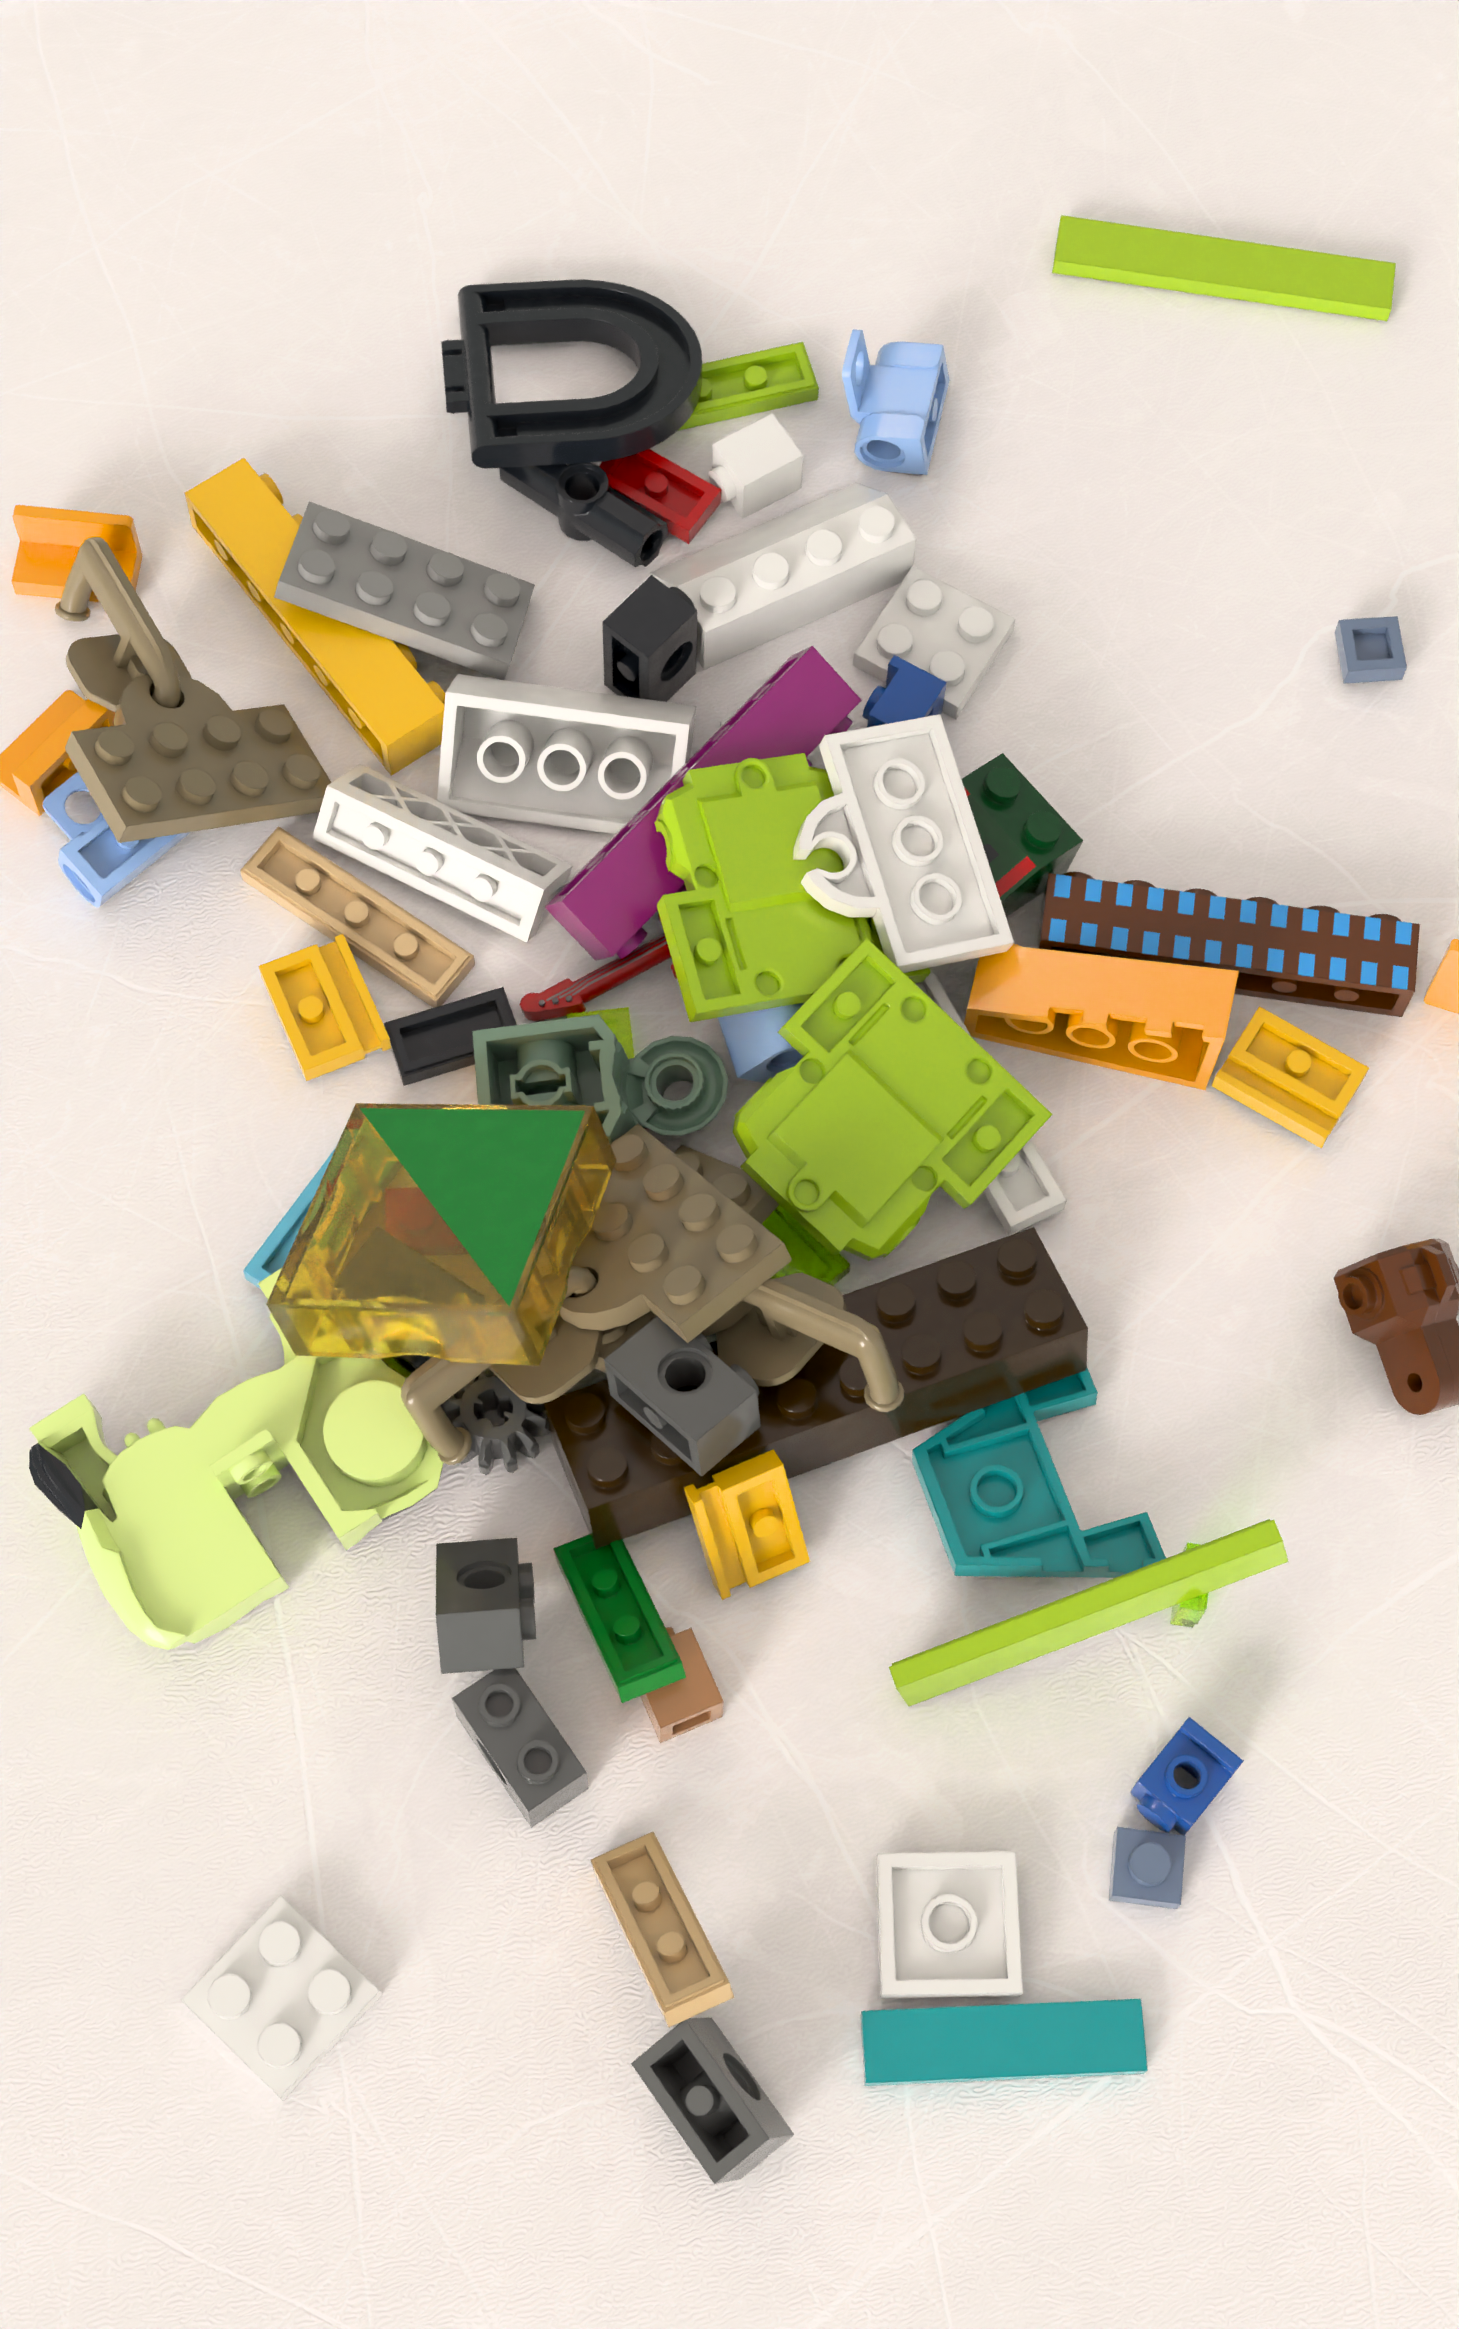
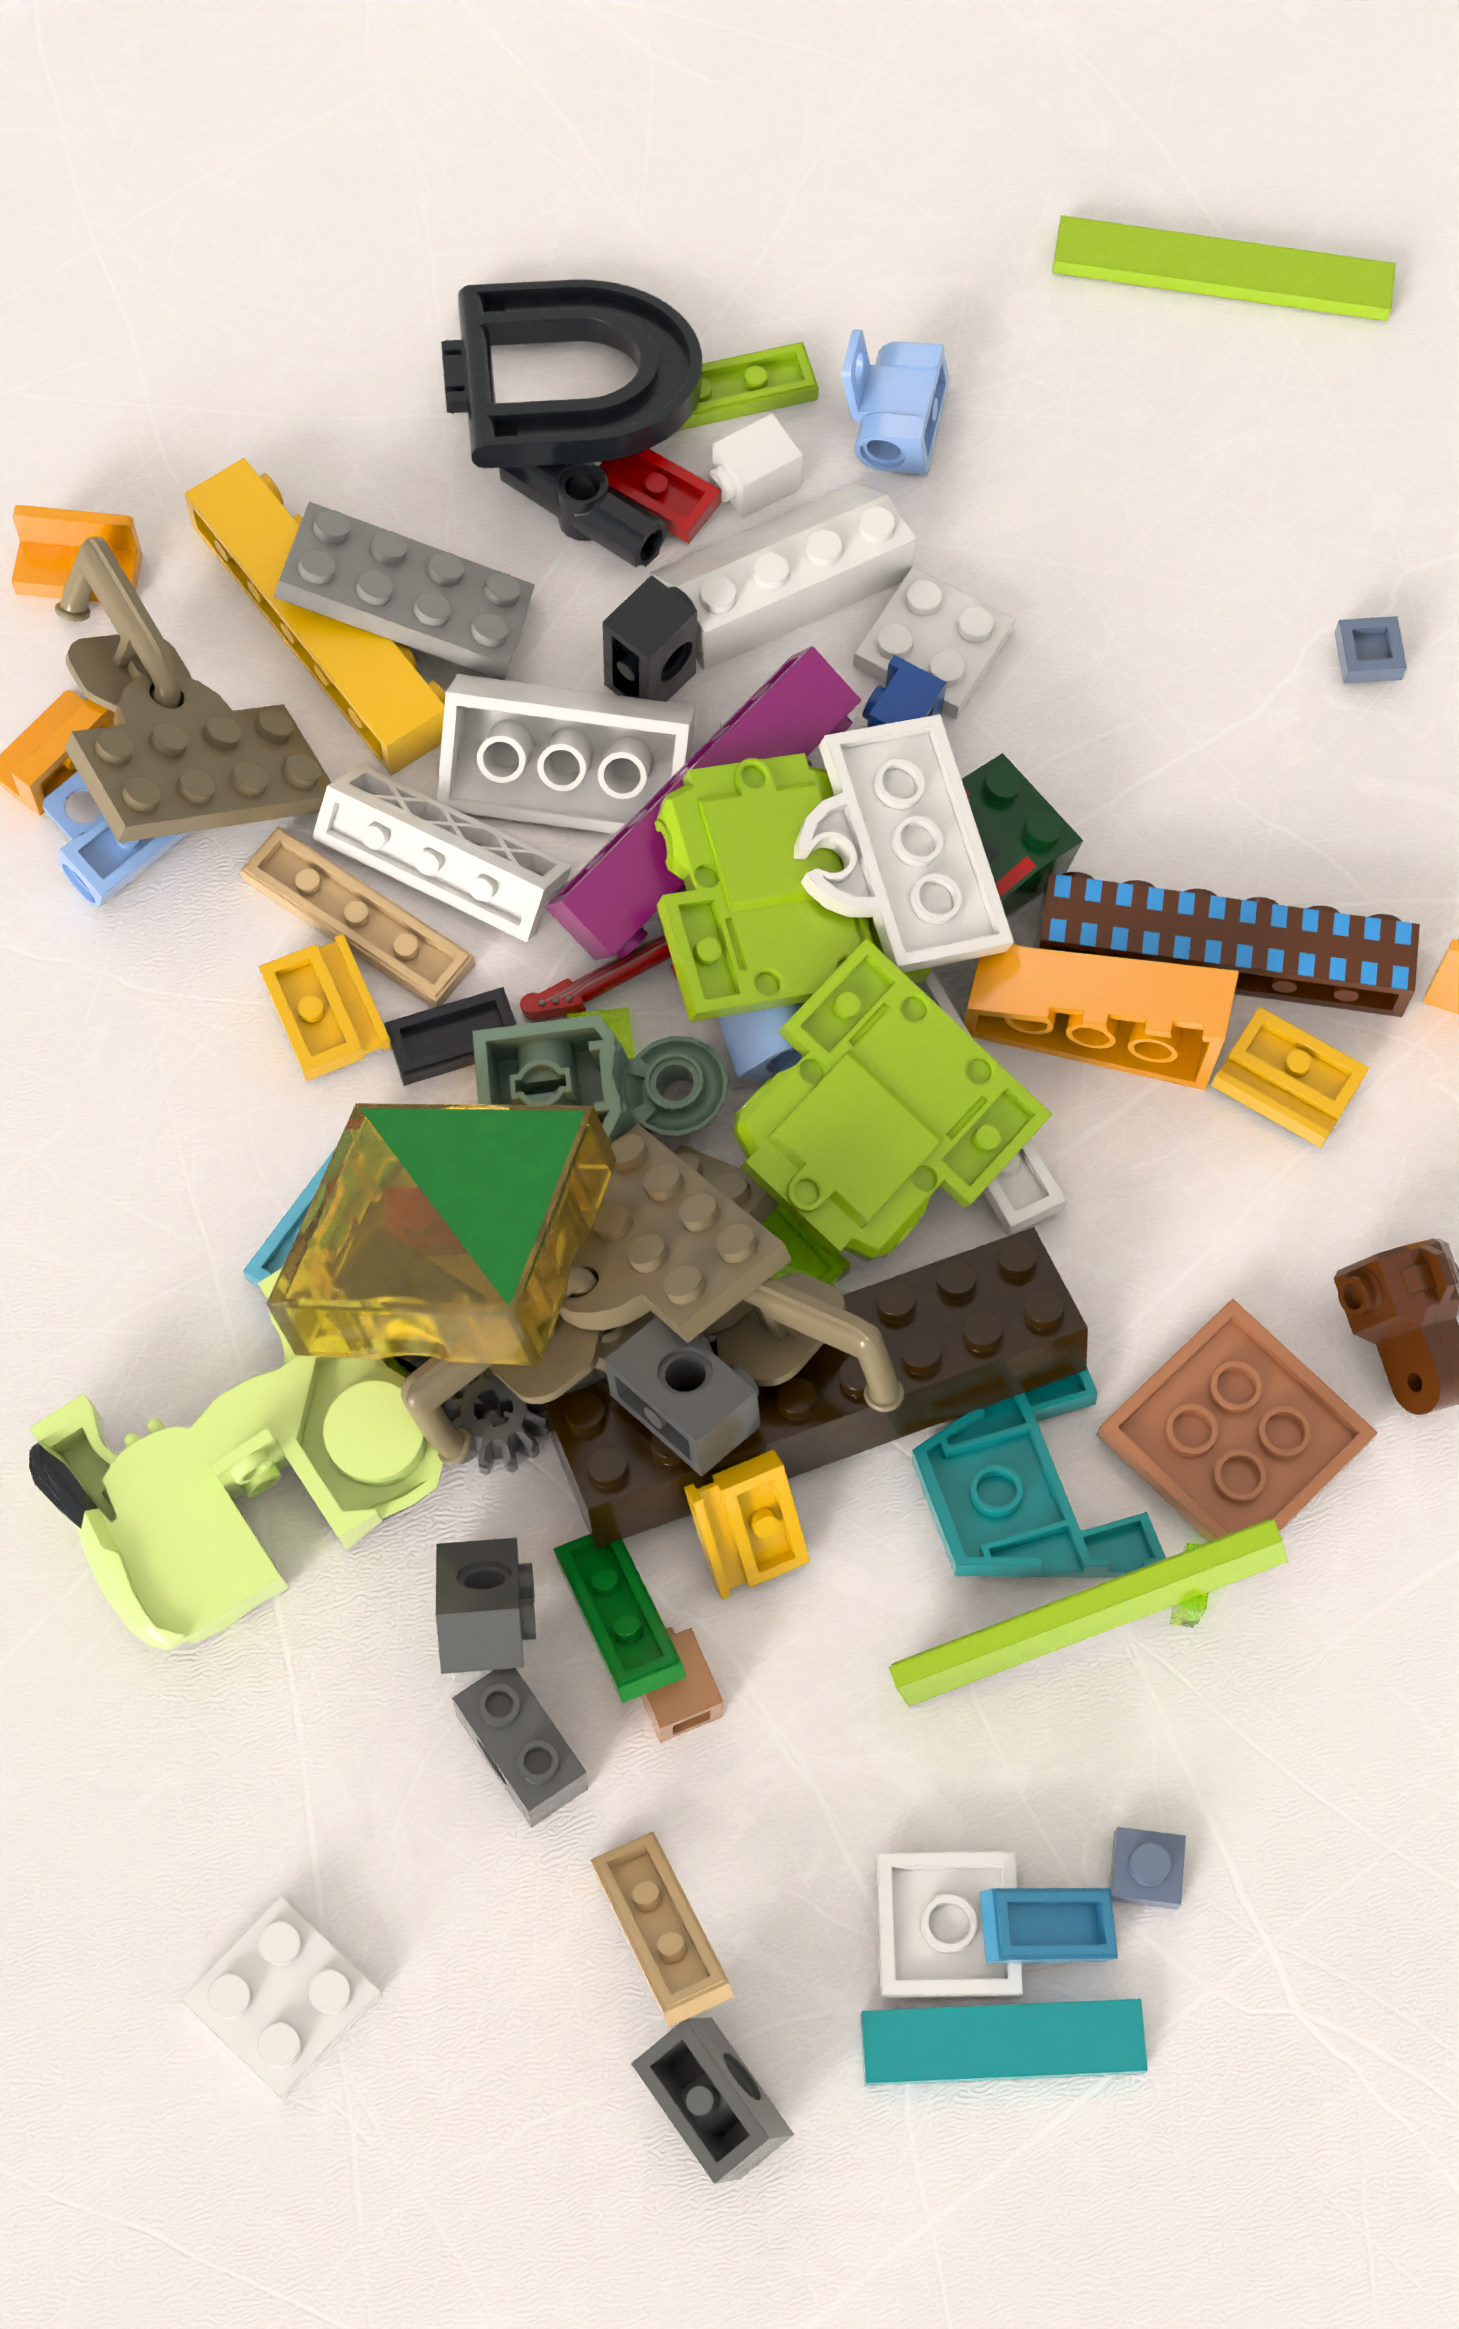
blue brick [1130,1717,1243,1835] -> none
none -> dark azure tile [979,1888,1118,1963]
none -> nougat plate [1096,1299,1378,1542]

